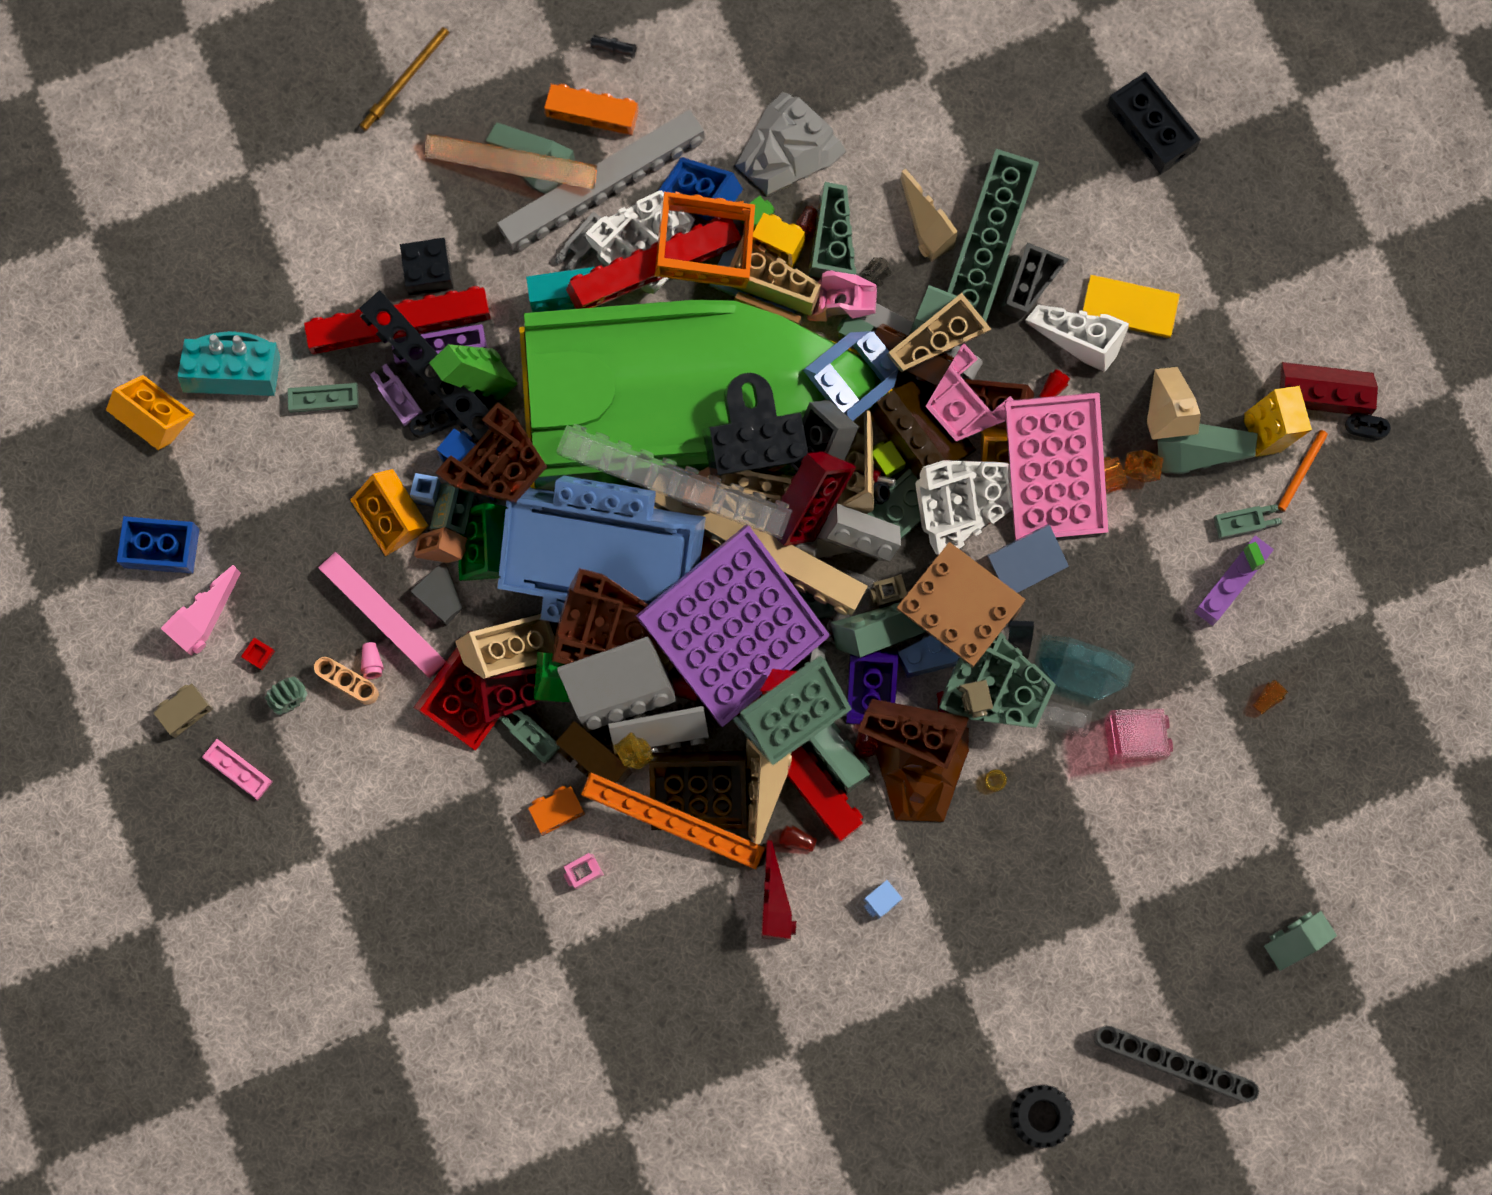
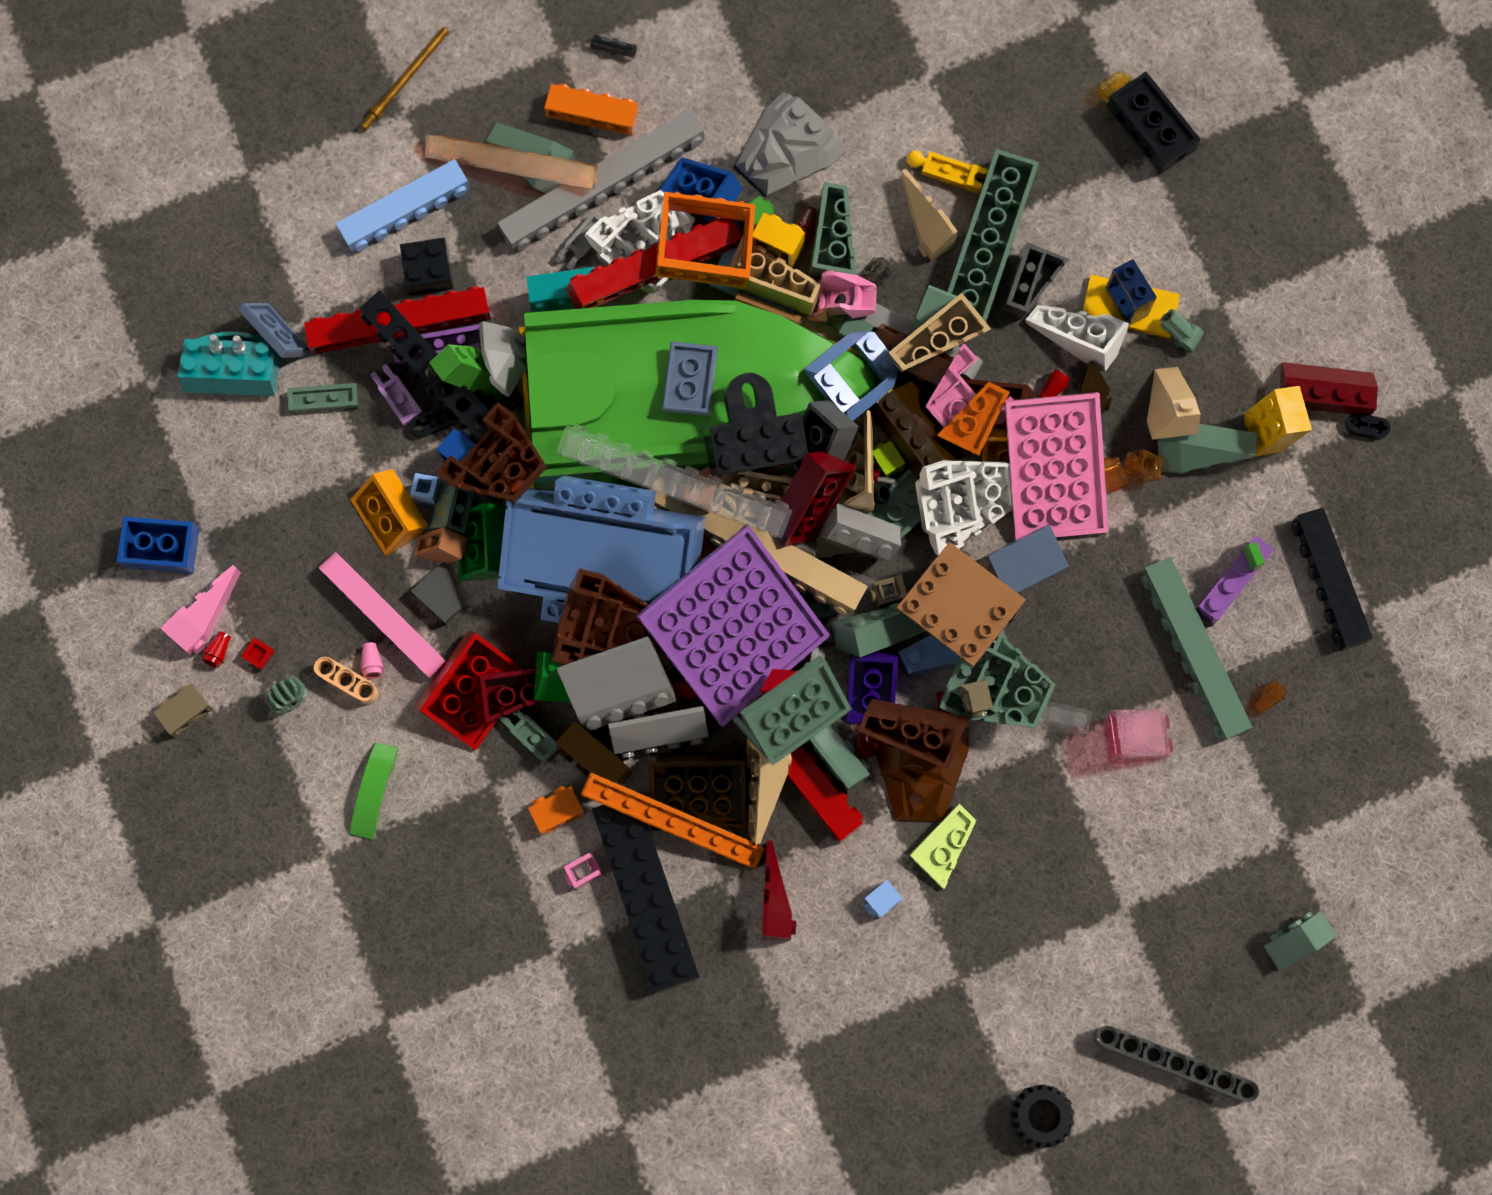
light orange slope [106,375,195,450] -> none
bright pink tile [202,739,273,800] -> none
tan slope [455,614,555,679] -> none
clear yellow brick [614,732,653,769] -> none
clear red cone [779,825,817,852] -> none
clear yellow bush [985,769,1007,792] -> none
black slope [1005,621,1034,660] -> none
clear light blue wedge [1037,635,1135,700] -> none
sand green hinge [1213,504,1282,539] -> none
orange bar [1278,430,1328,512] -> none
none -> red cone [202,631,231,668]
none -> sand blue tile [238,303,310,358]
none -> light blue brick [336,159,470,252]
none -> bright green slope [350,742,399,840]
none -> light grey wedge [479,321,527,397]
none -> black brick [592,805,700,994]
none -> sand blue tile [662,341,718,417]
none -> yellow plate [906,150,988,195]
none -> yellowish green wing [909,804,976,889]
none -> orange wing [937,382,1010,455]
none -> dark brown slope [1079,361,1112,416]
none -> clear yellow brick [1097,70,1131,103]
none -> dark blue window [1105,259,1157,326]
none -> sand green brick [1141,557,1253,742]
none -> sand green piece [1159,309,1204,354]
none -> black brick [1291,507,1373,651]

